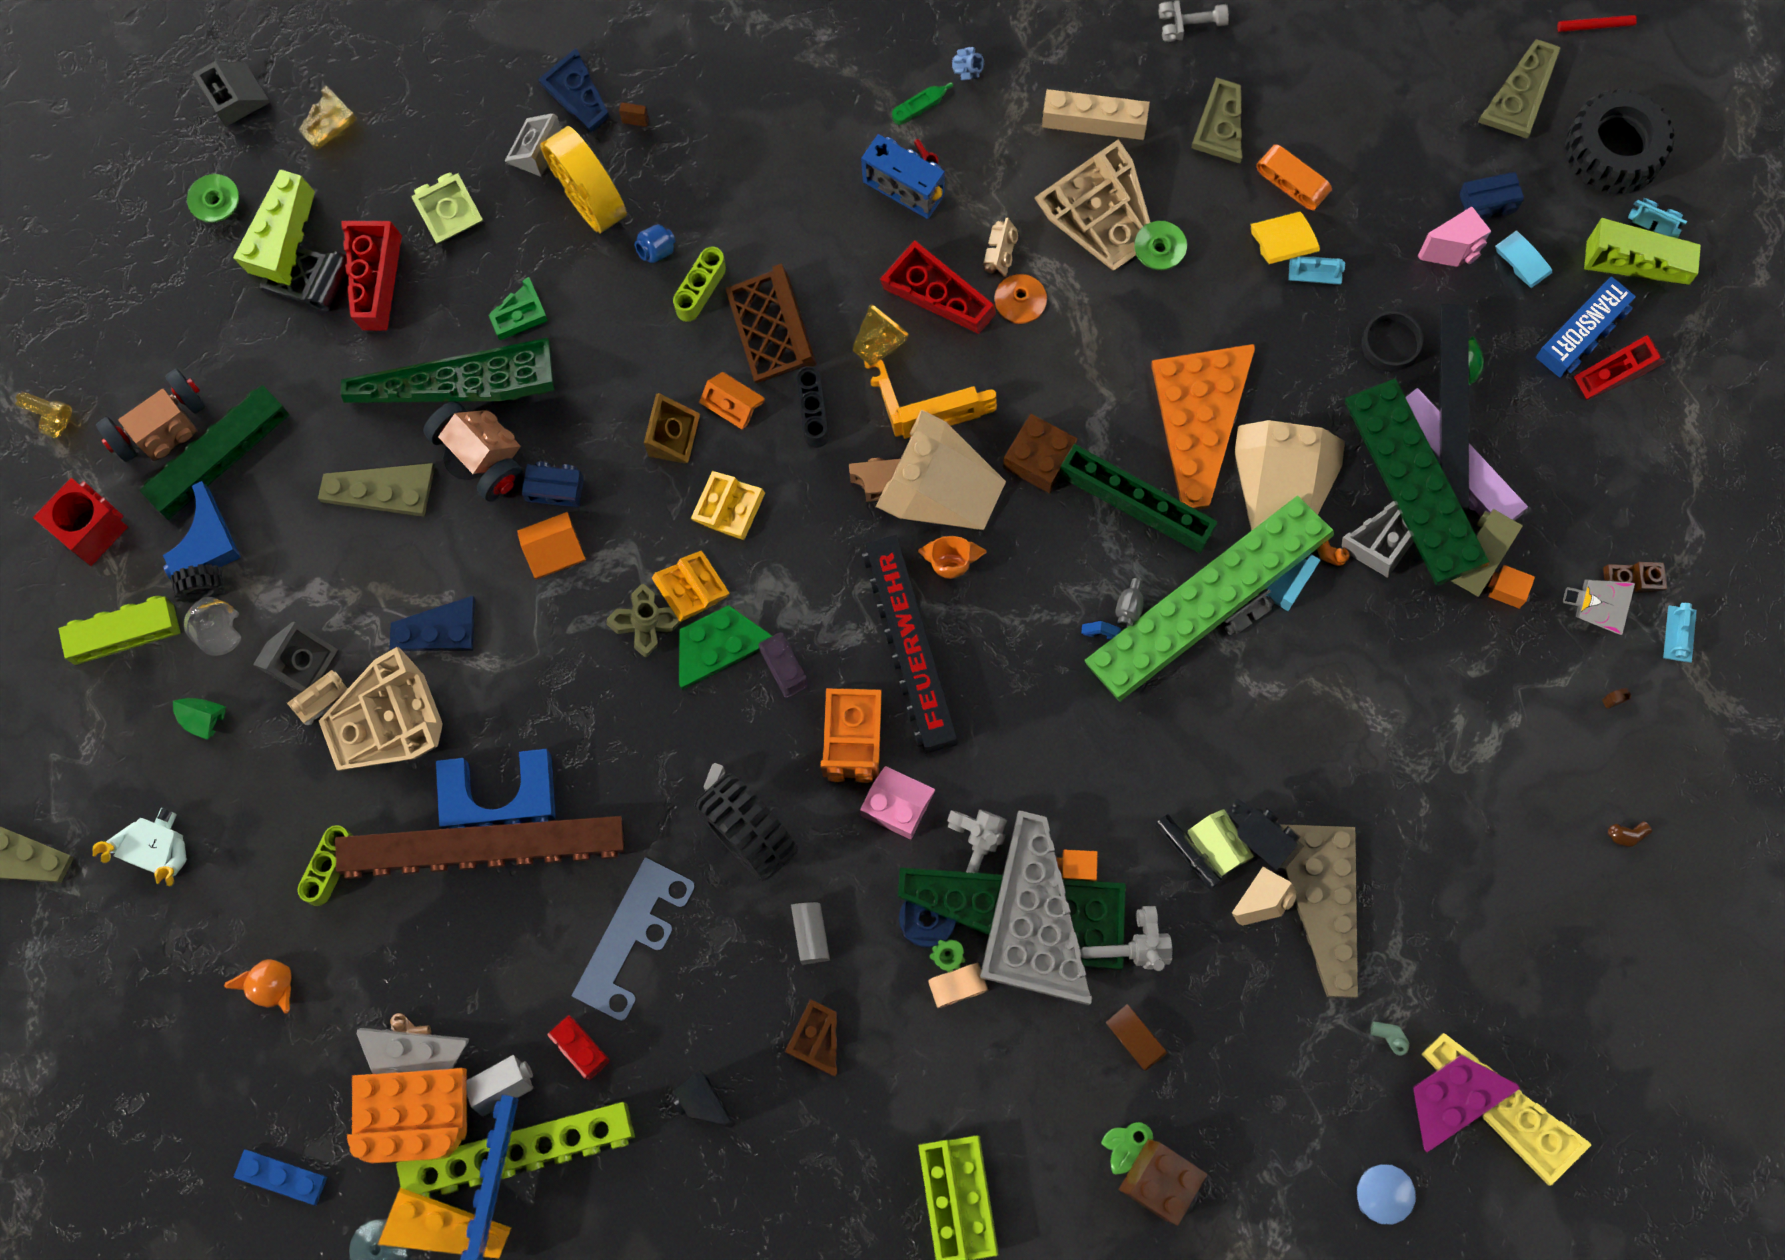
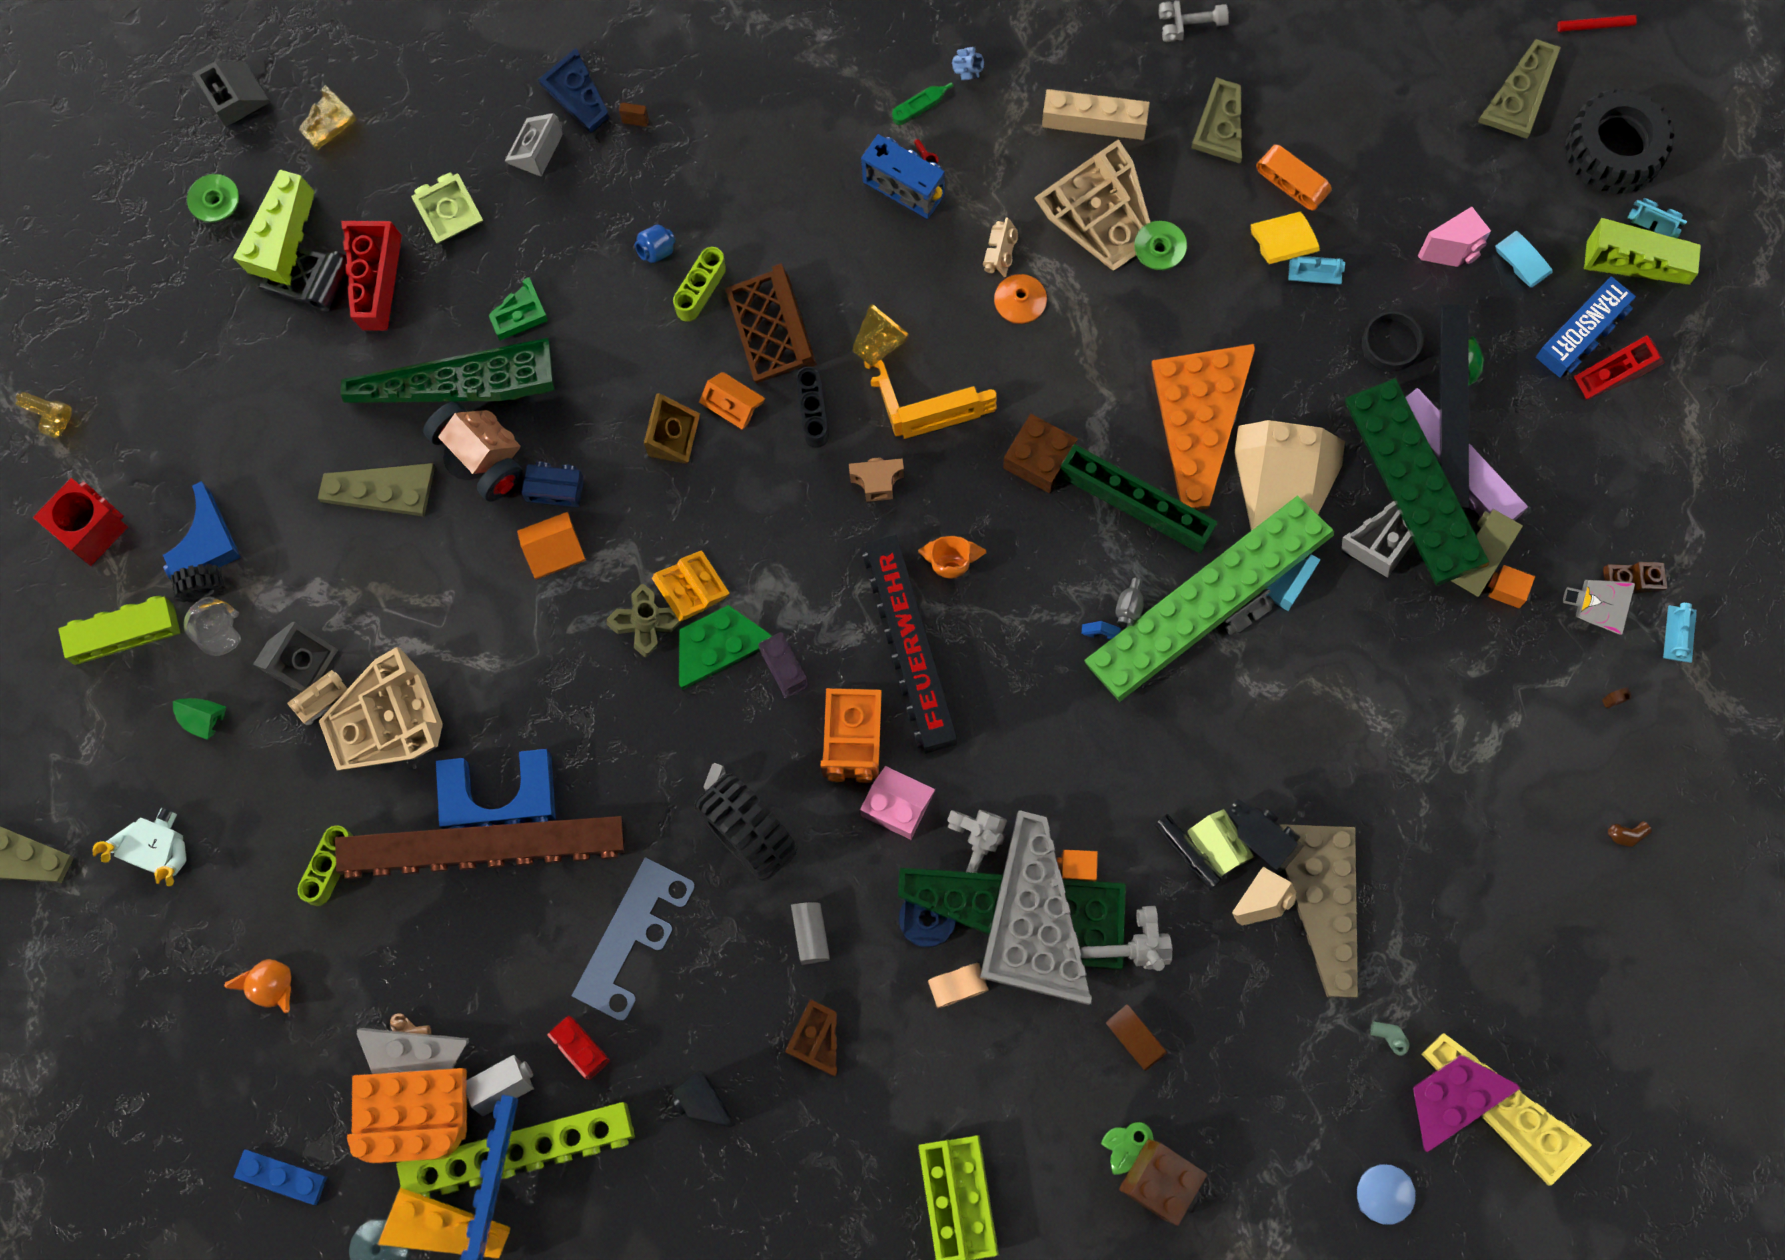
nougat brick [96,369,206,462] -> none
dark green brick [139,385,290,520] -> none
dark blue wing [389,596,475,652] -> none
yellow brick [540,126,627,233] -> none
yellow slope [691,471,765,540] -> none
tan wedge [876,410,1006,530] -> none
red wedge [880,240,996,334] -> none
bright green animal [930,940,965,973] -> none
orange arm [1317,541,1350,566] -> none
dark blue brick [1460,172,1524,220] -> none

